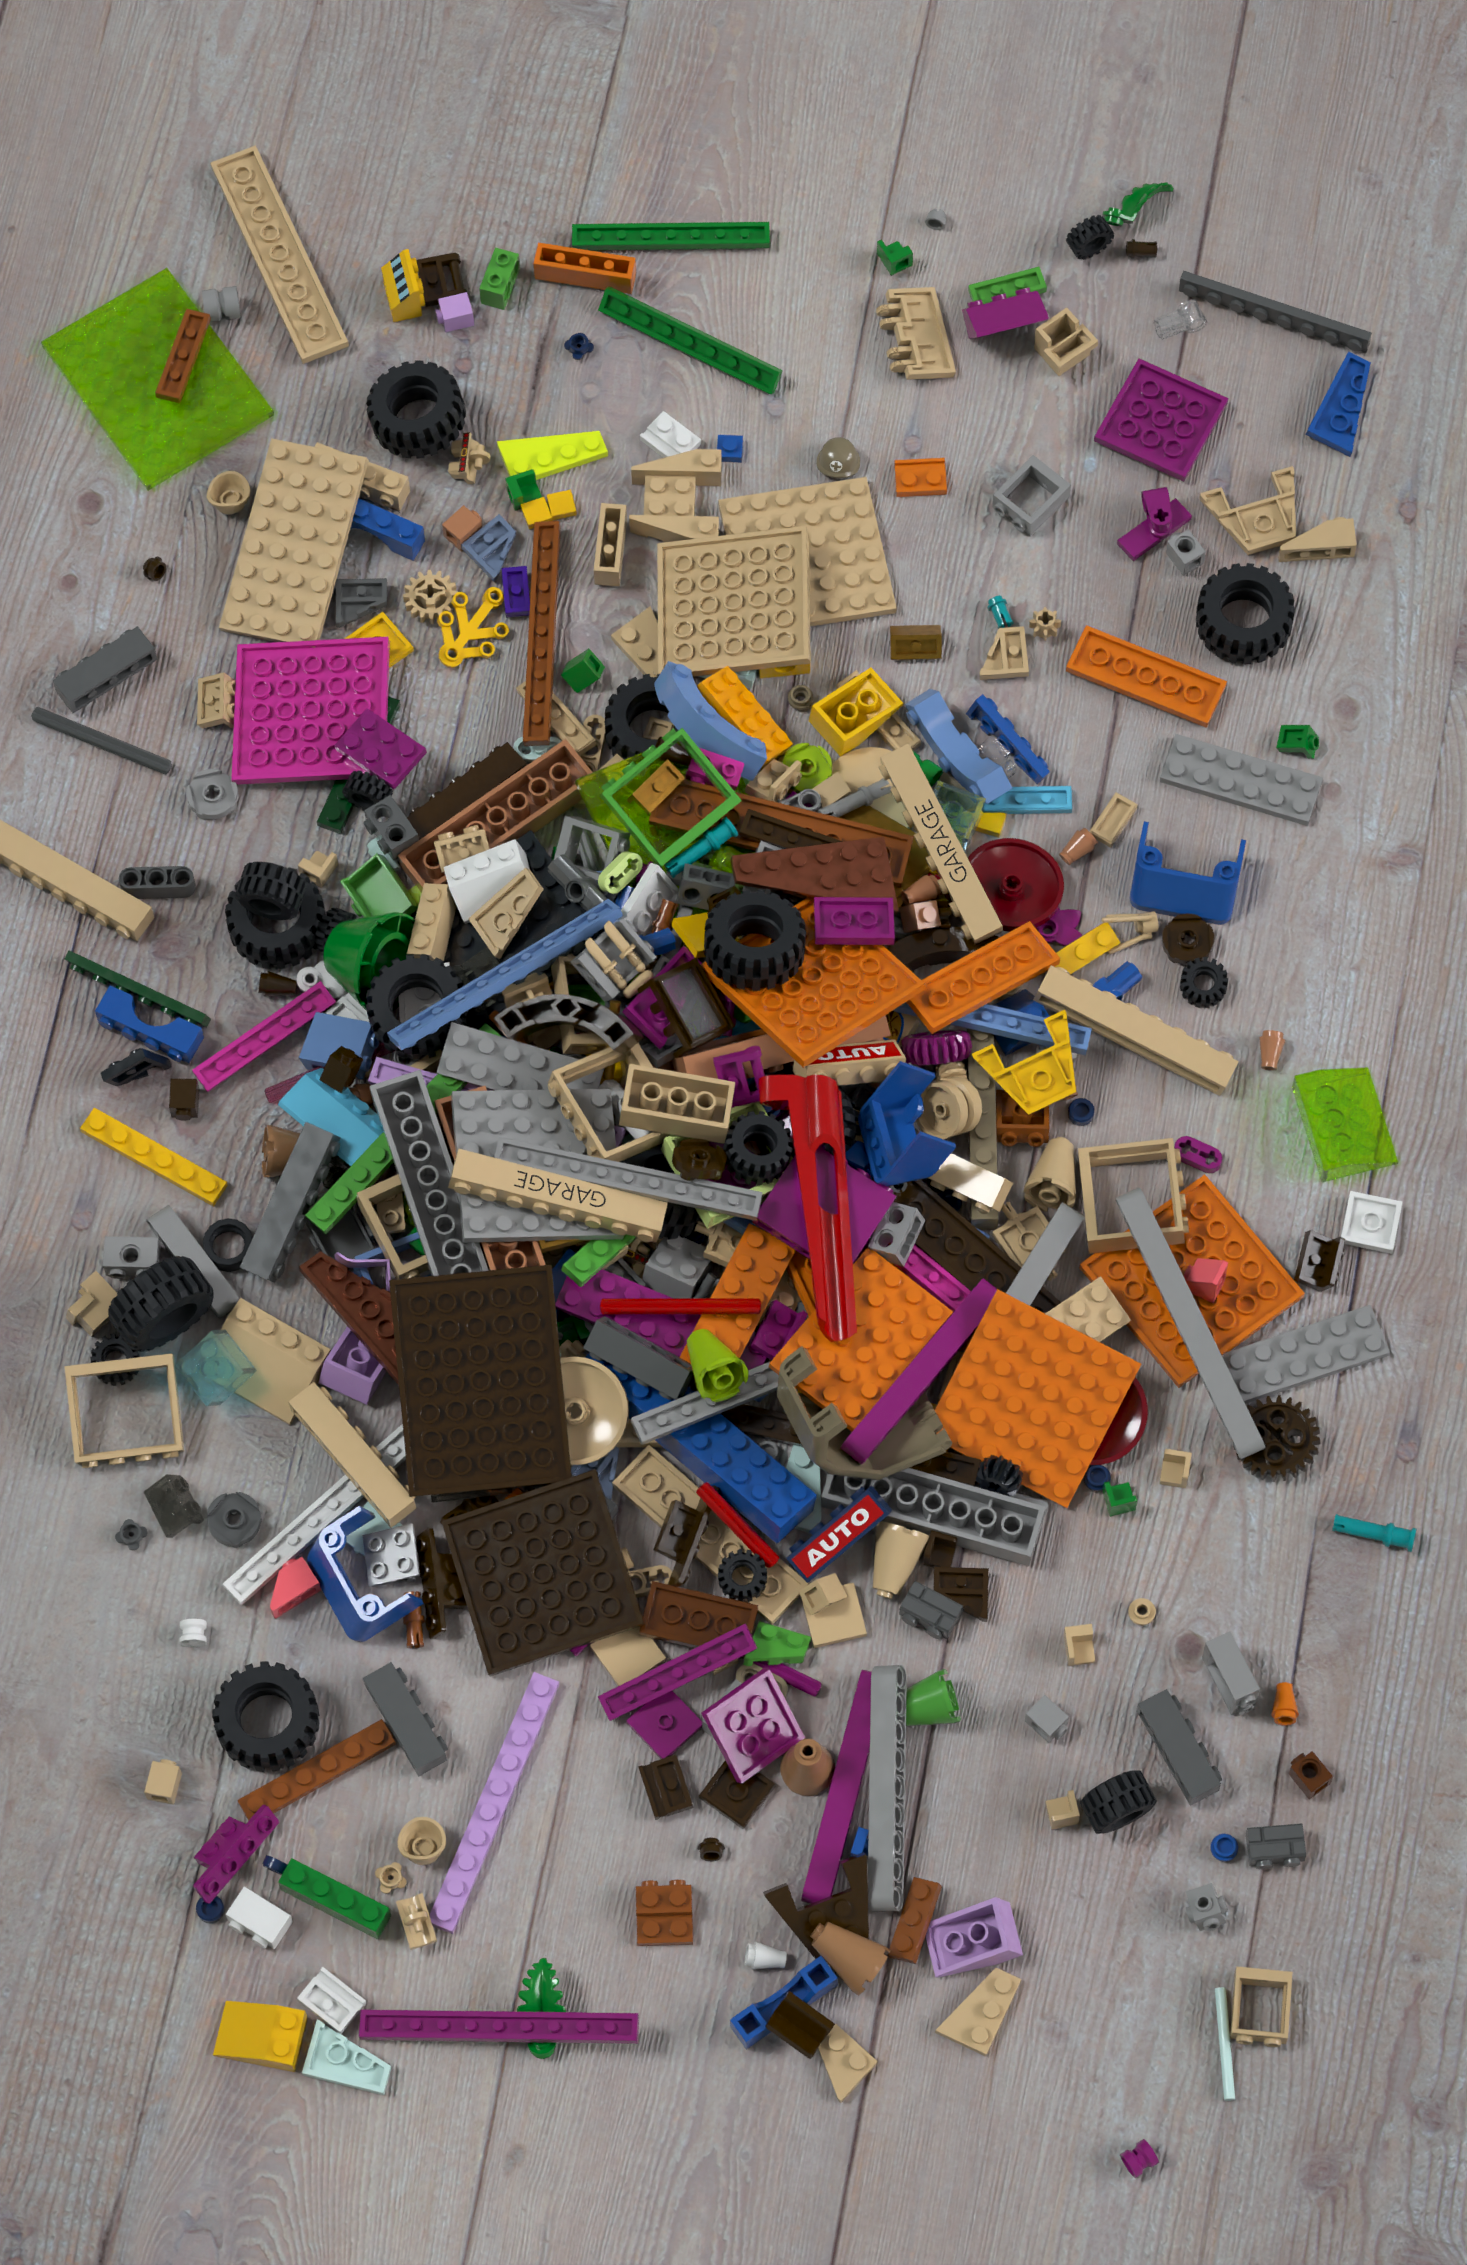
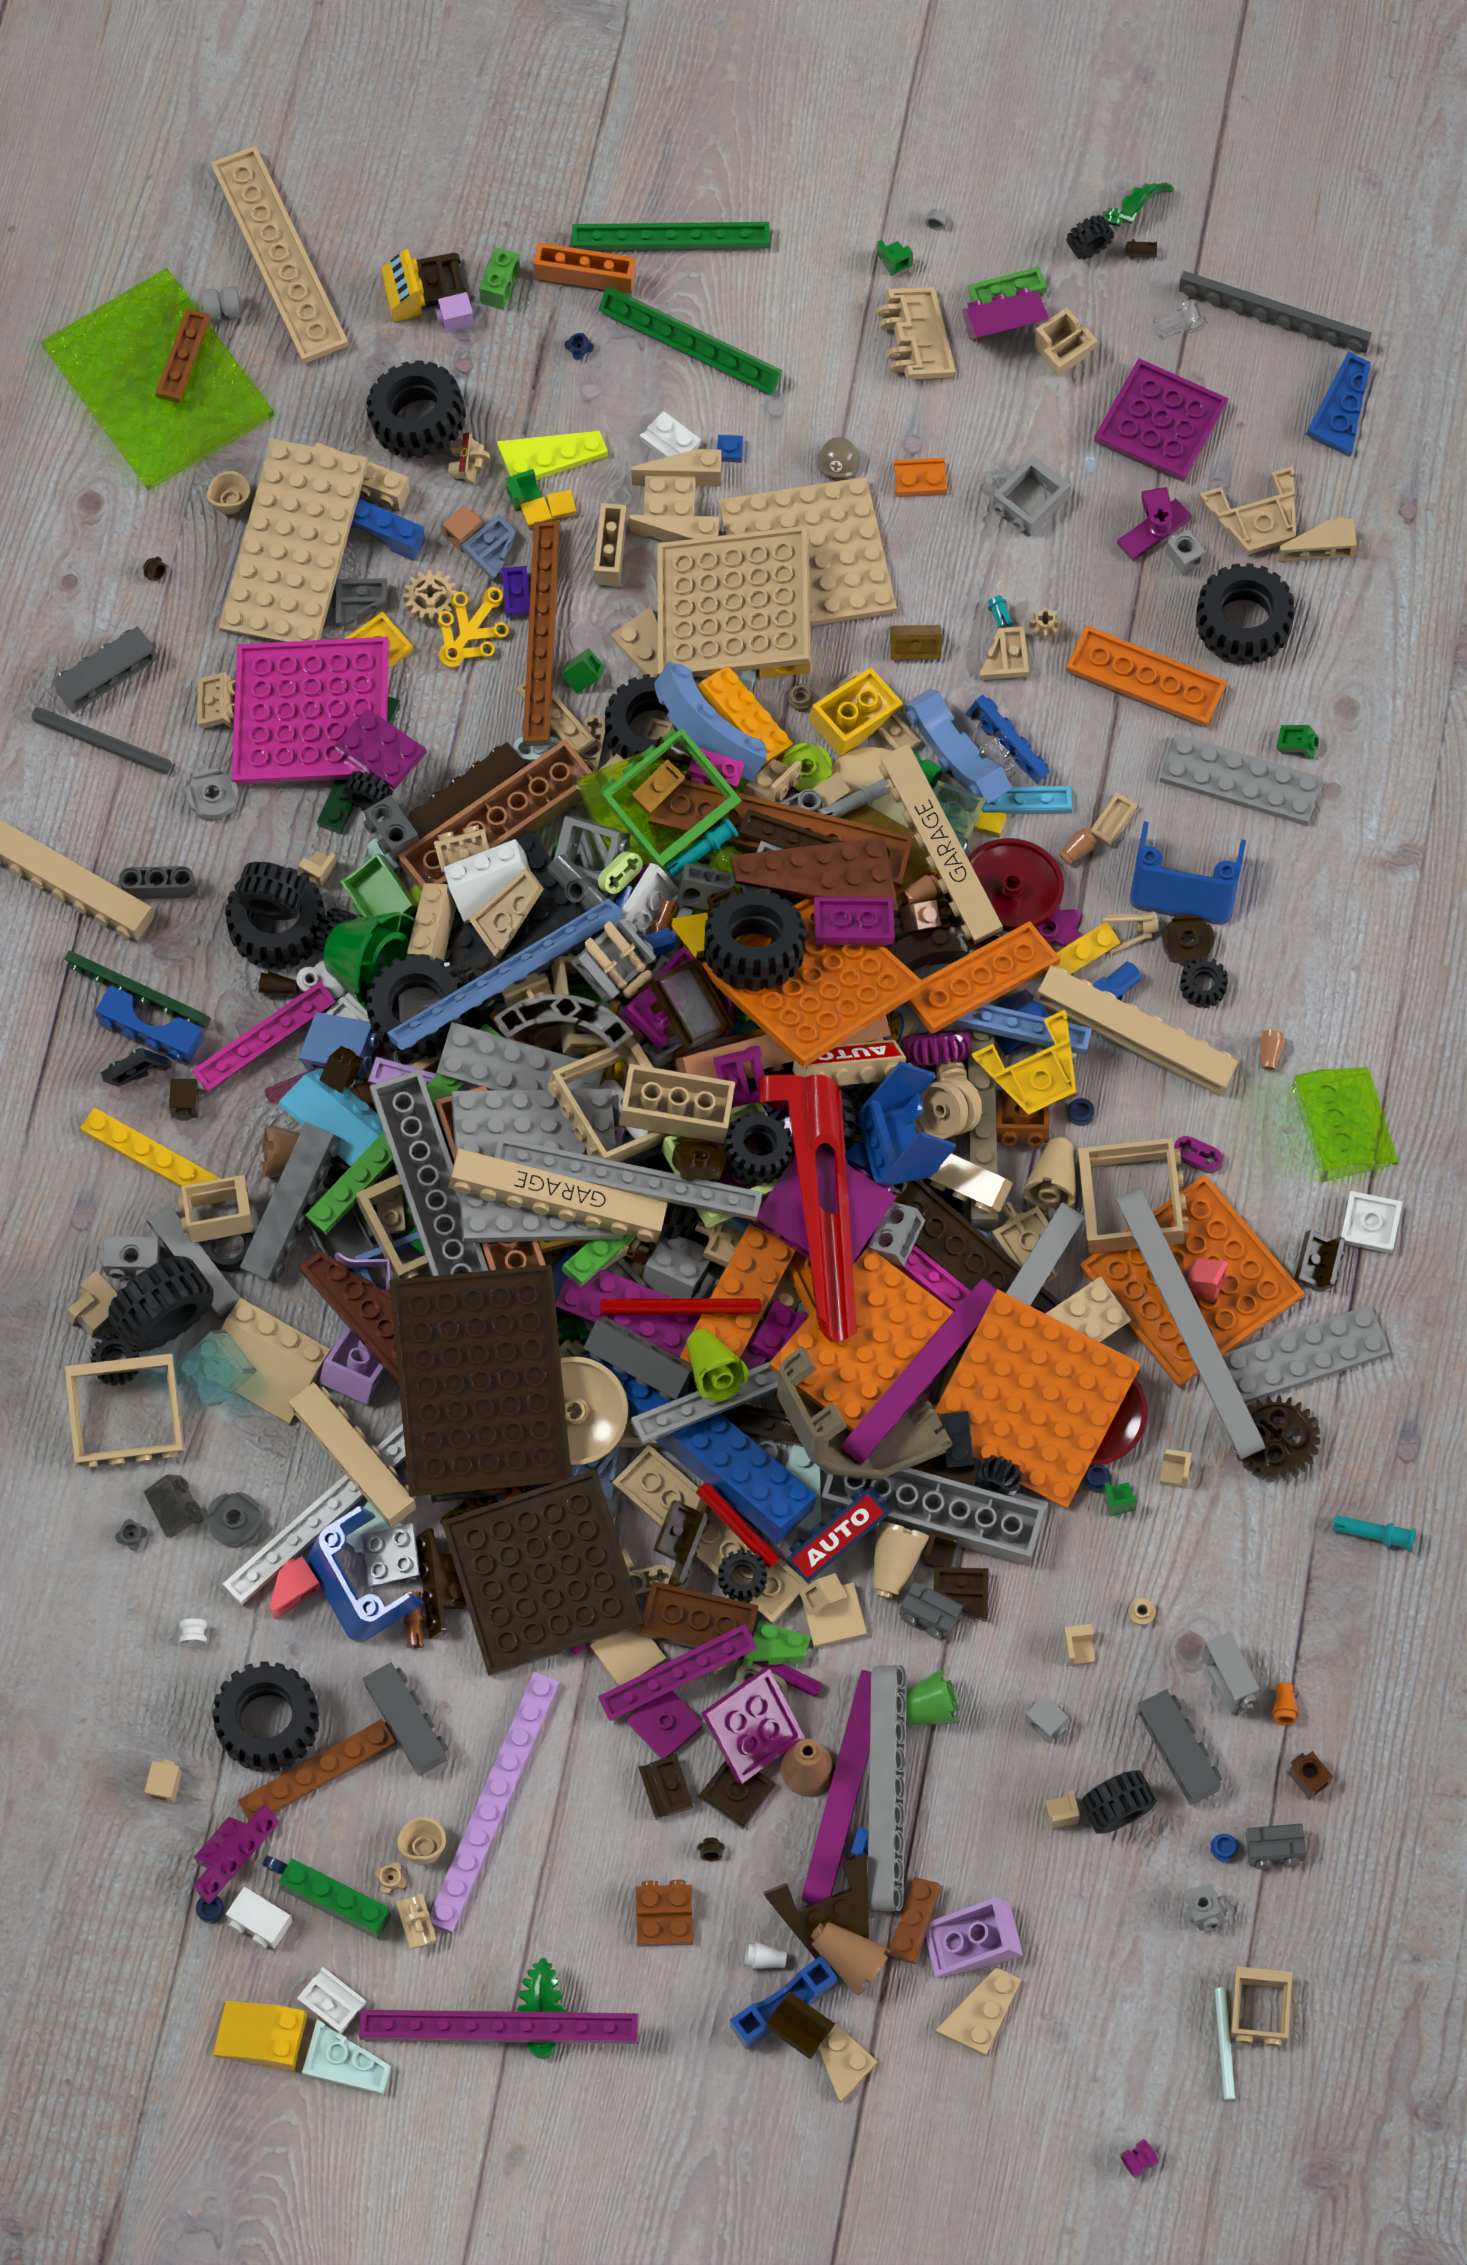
none -> tan window [178,1175,254,1243]
none -> black plate [941,1411,974,1468]

